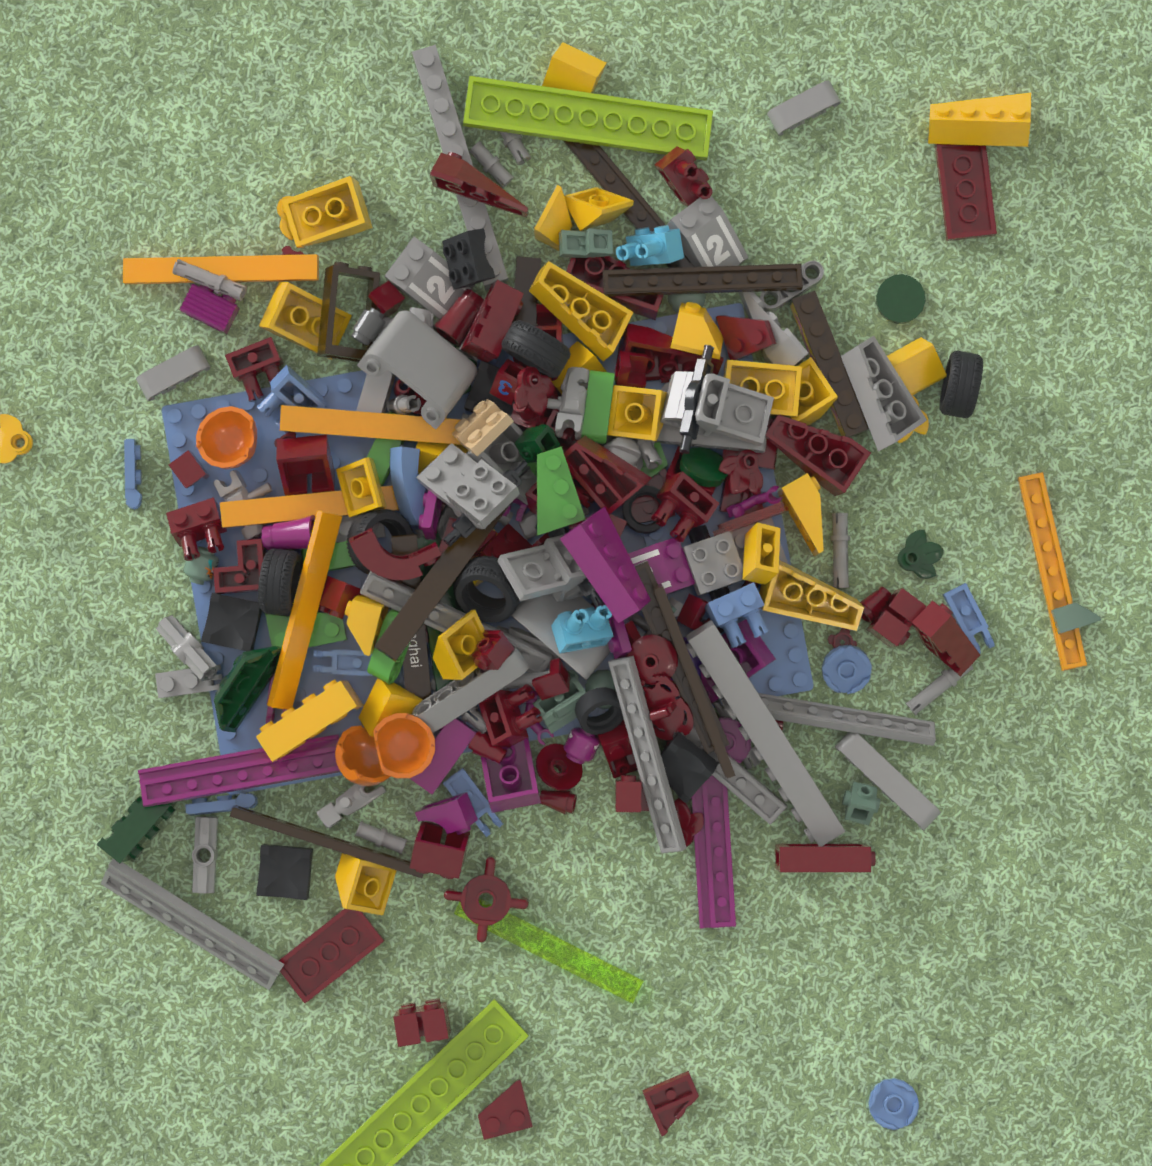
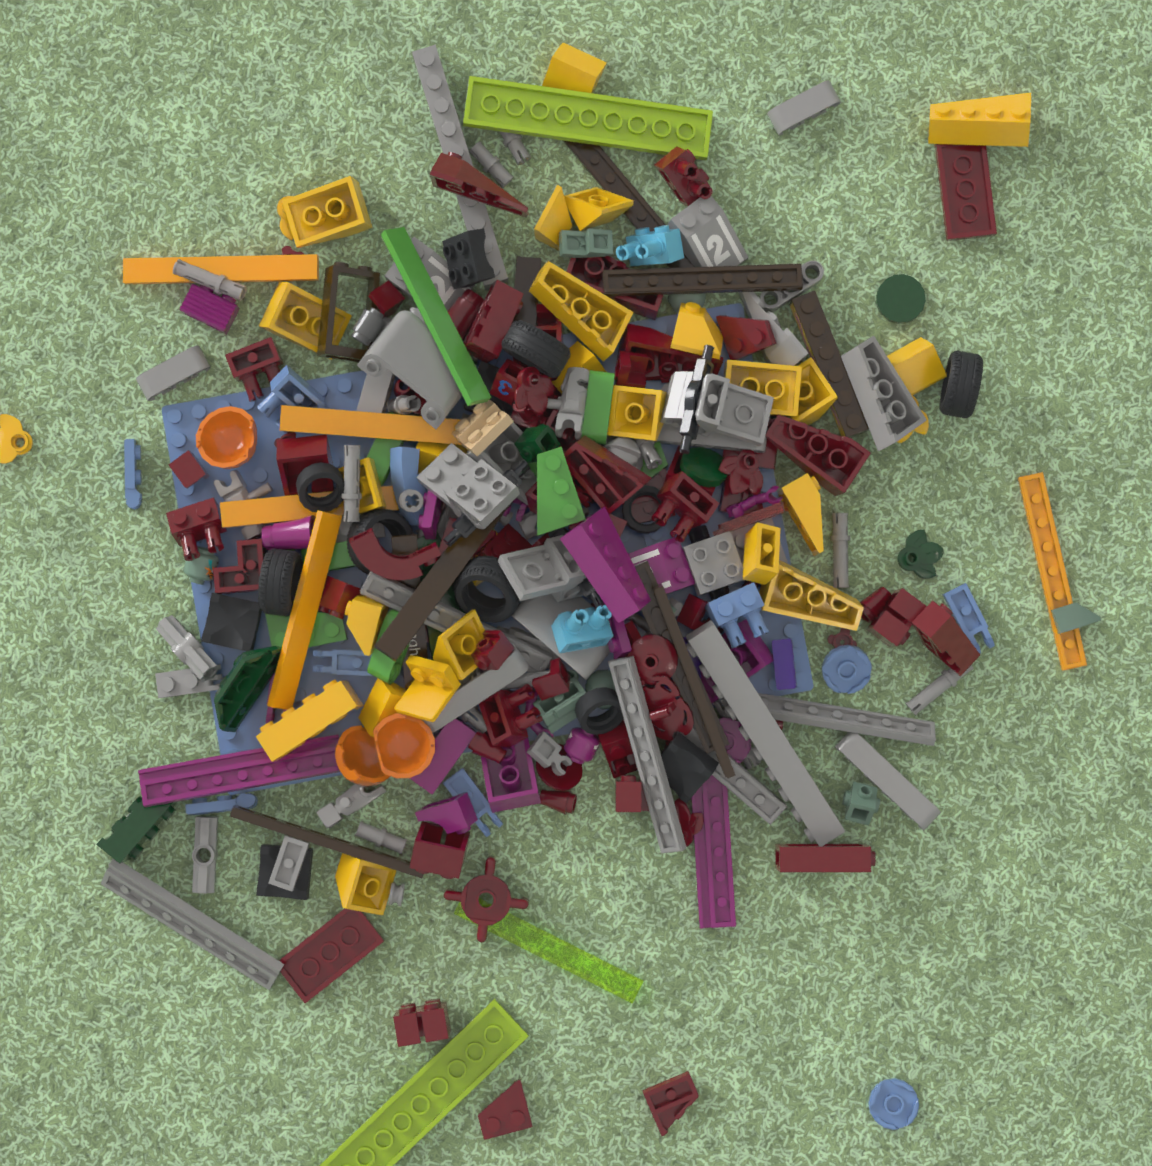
none -> light grey plate [268,835,310,891]
none -> black tyre [296,462,344,512]
none -> light grey pin [342,445,362,522]
none -> bright green tile [381,227,491,406]
none -> light grey bush [389,882,405,906]
none -> yellow bracket [394,655,461,722]
none -> light grey bush [399,489,423,512]
none -> light grey plate [527,732,572,776]
none -> dark purple slope [772,638,797,690]

